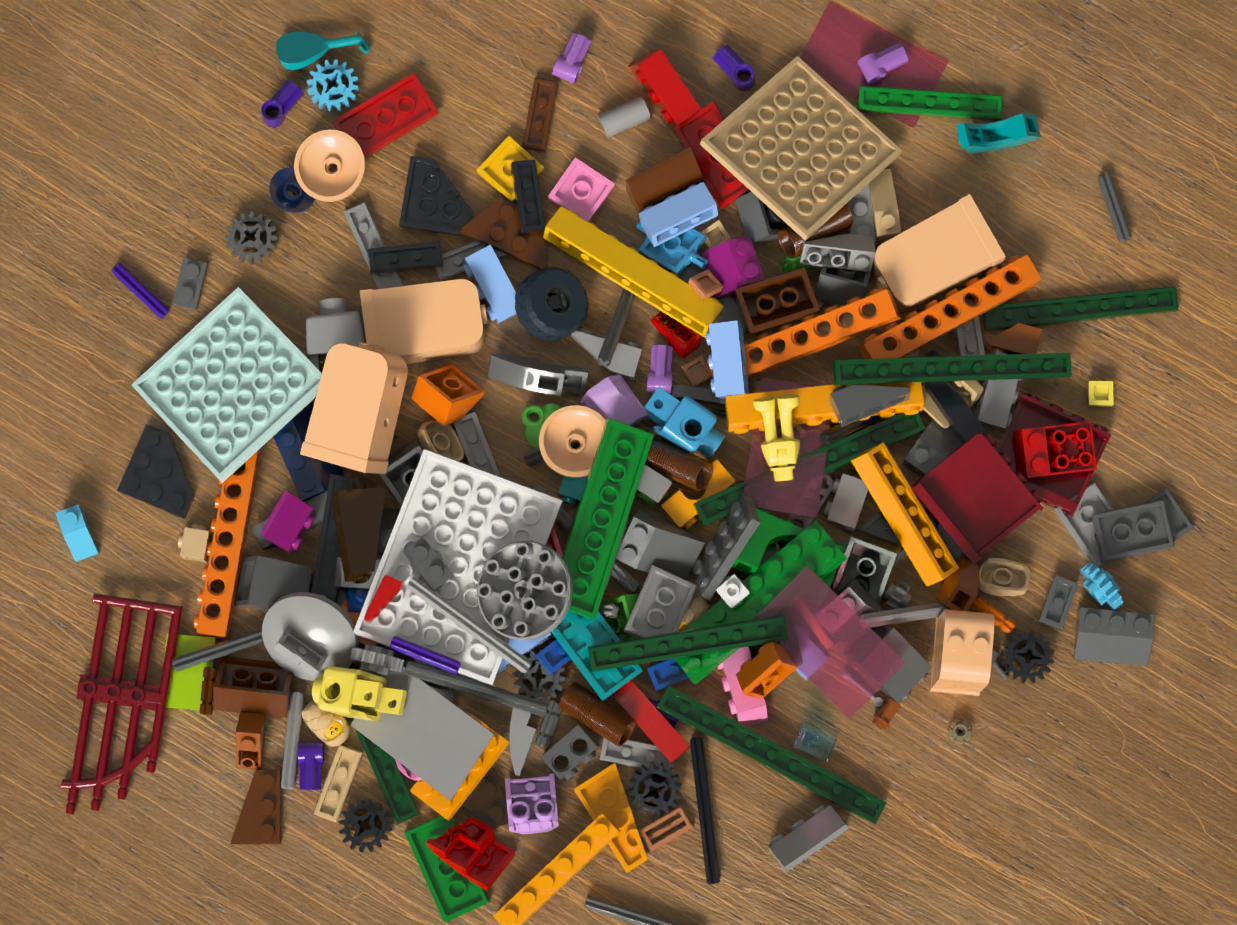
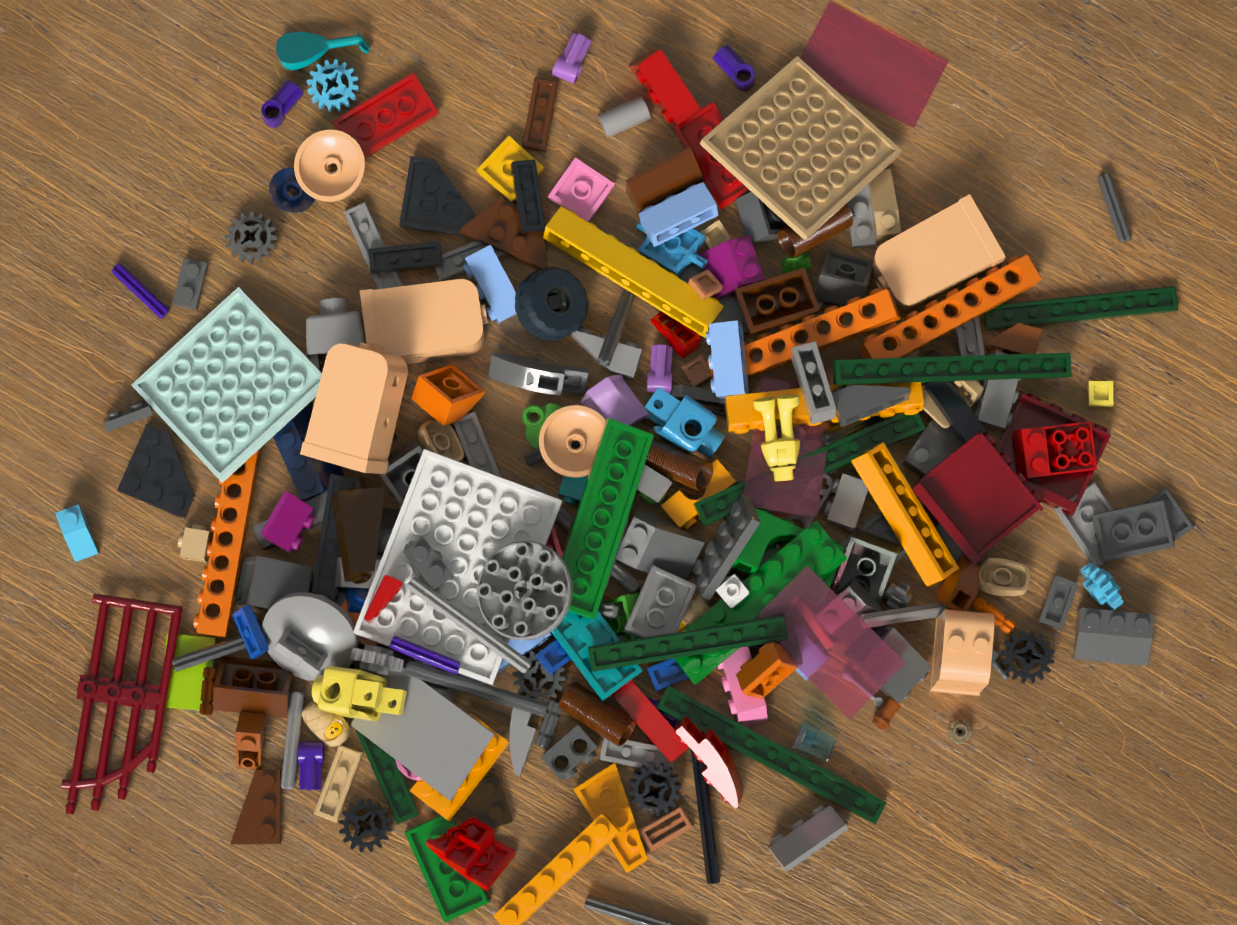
lavender slope [505,773,559,834] -> none
light grey slope [799,234,876,272] -> none
medium lavender piece [857,43,909,84] -> none
green tile [858,86,1003,121] -> none
teal arch [956,113,1041,153] -> none
none -> dark grey plate [104,401,153,432]
none -> blue plate [232,605,269,659]
none -> slope [675,716,743,808]
none -> light grey brick [791,341,836,424]

